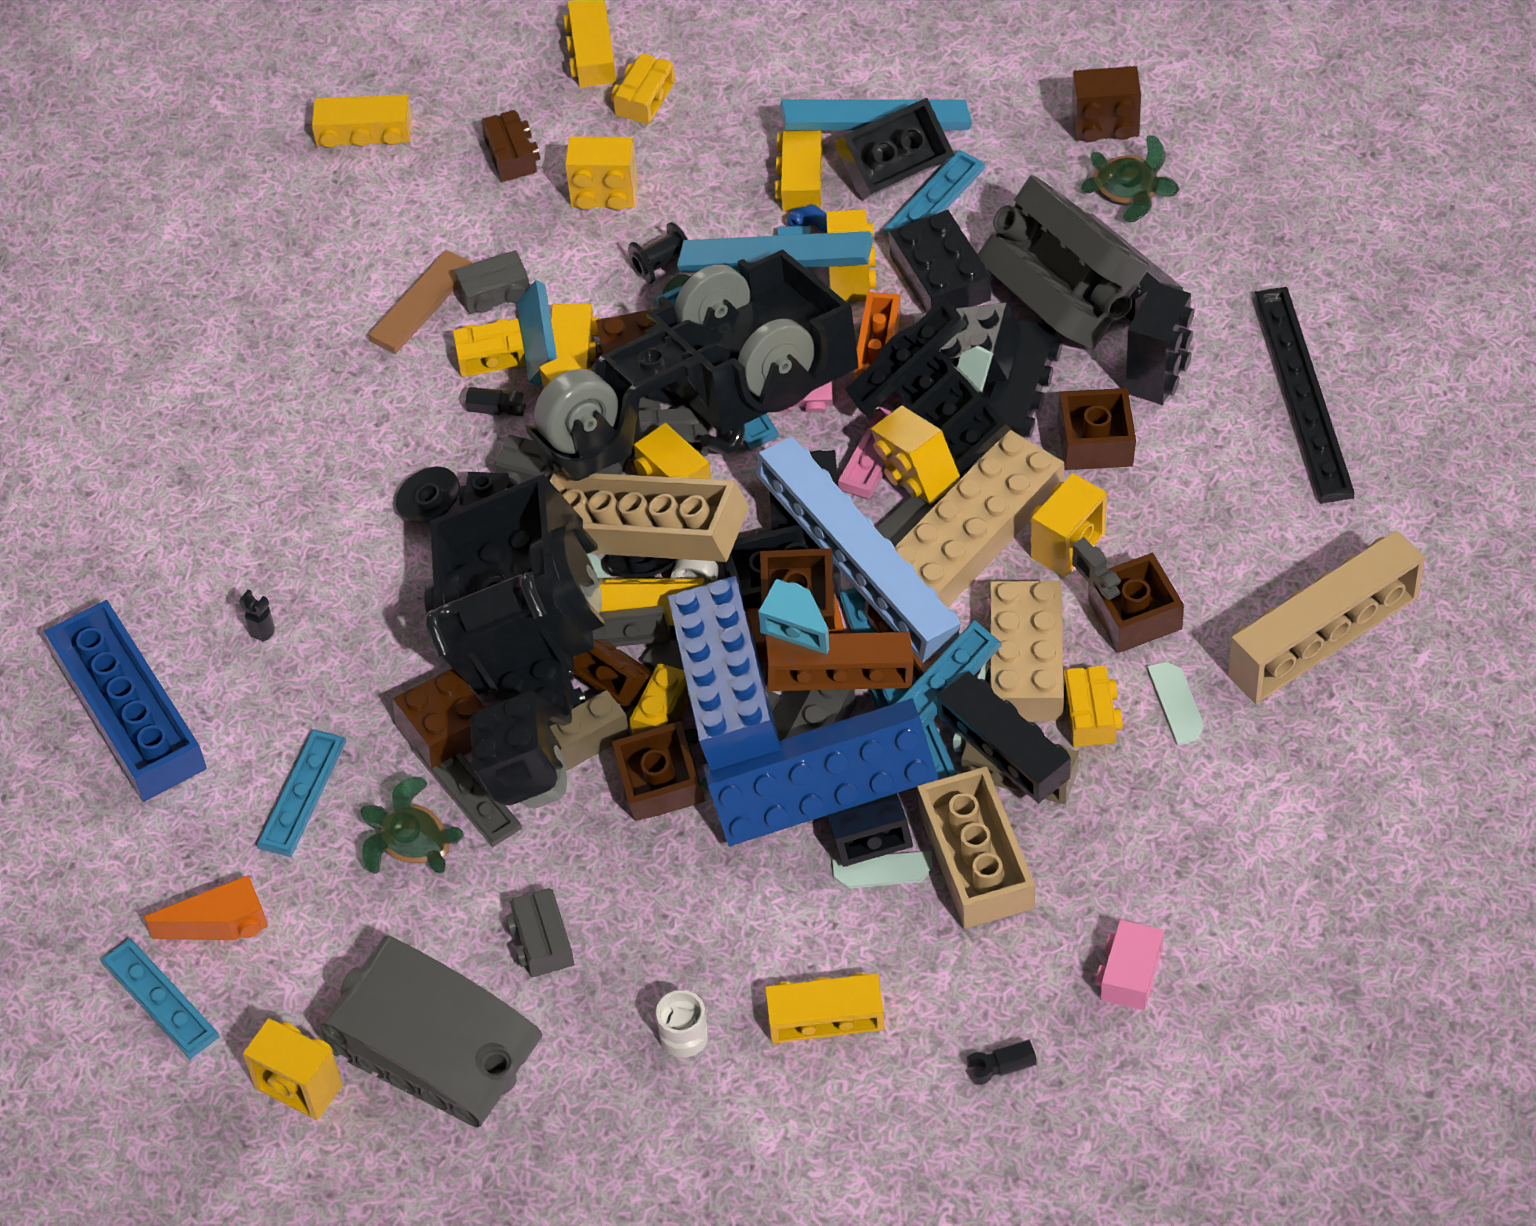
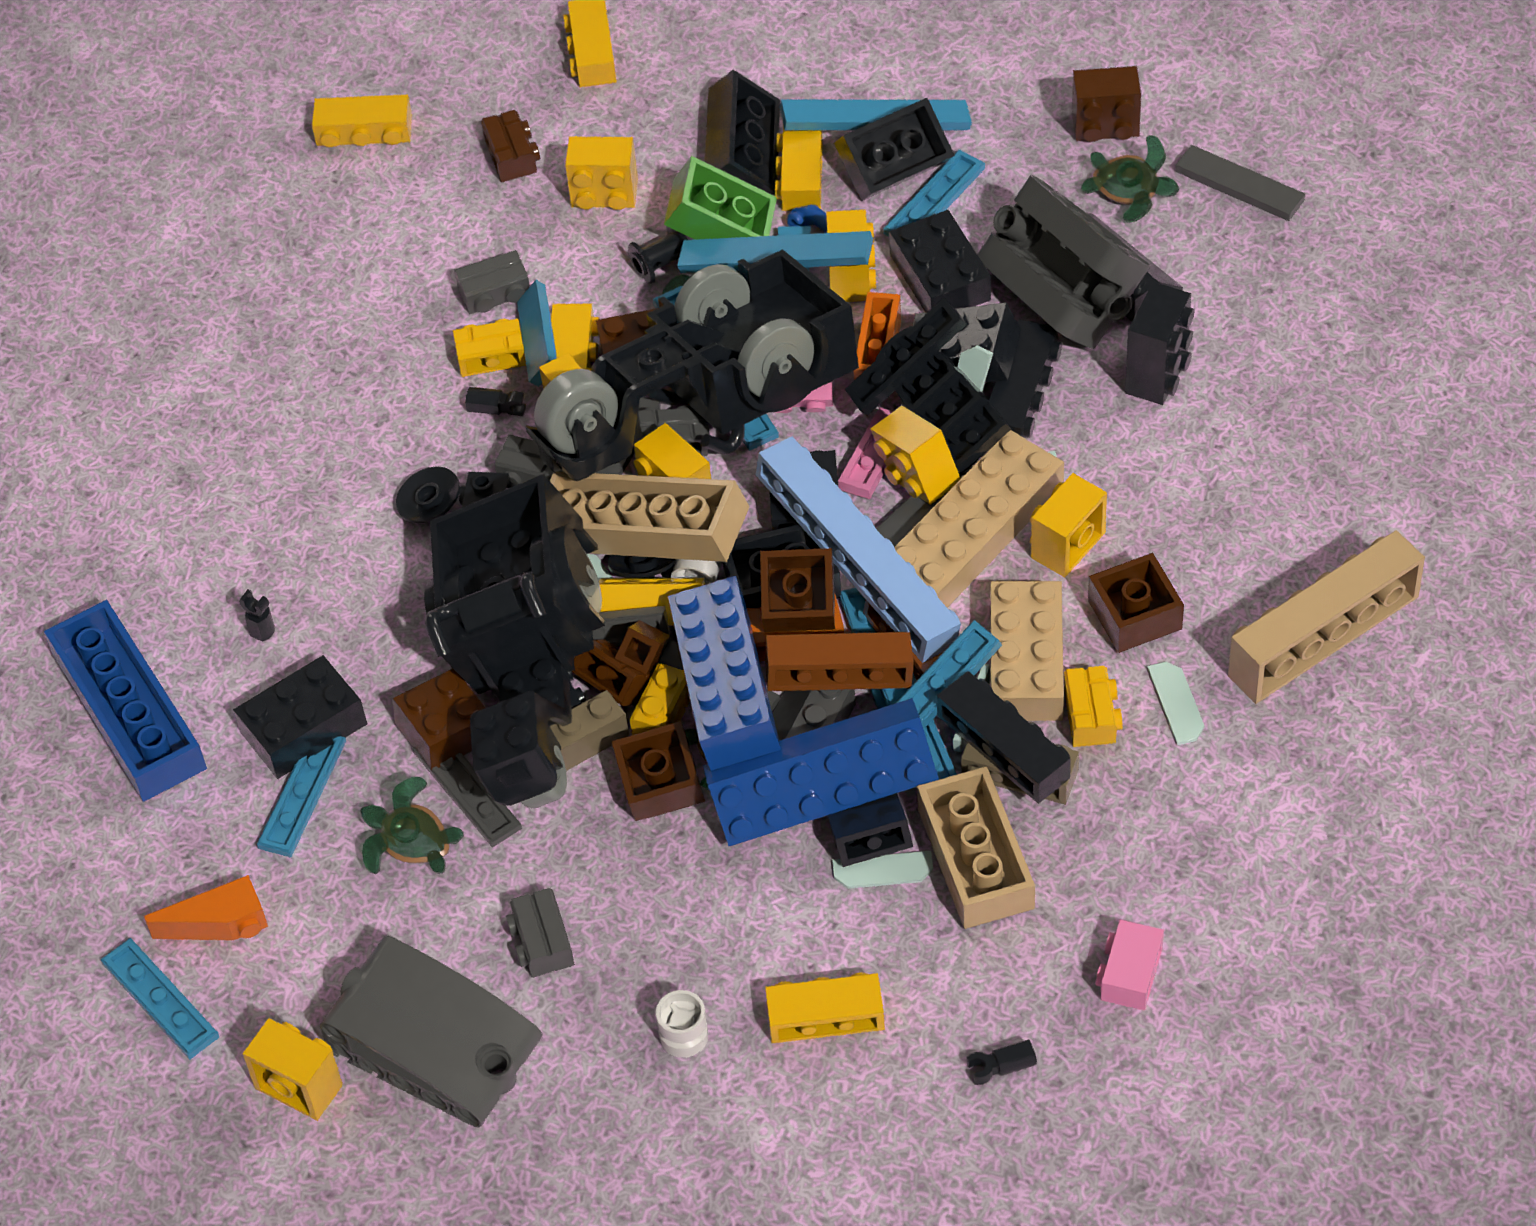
medium nougat tile [368,250,473,355] -> none
yellow brick [611,53,675,125] -> none
medium azure slope [759,579,830,655] -> none
reddish brown brick [1057,388,1136,470] -> none
dark grey plate [1072,537,1121,600] -> none
black tile [1254,287,1355,504] -> none
none -> black brick [233,655,368,779]
none -> reddish brown brick [615,620,671,675]
none -> bright green brick [664,156,777,240]
none -> black slope [704,69,780,195]
none -> dark grey tile [1175,145,1305,221]

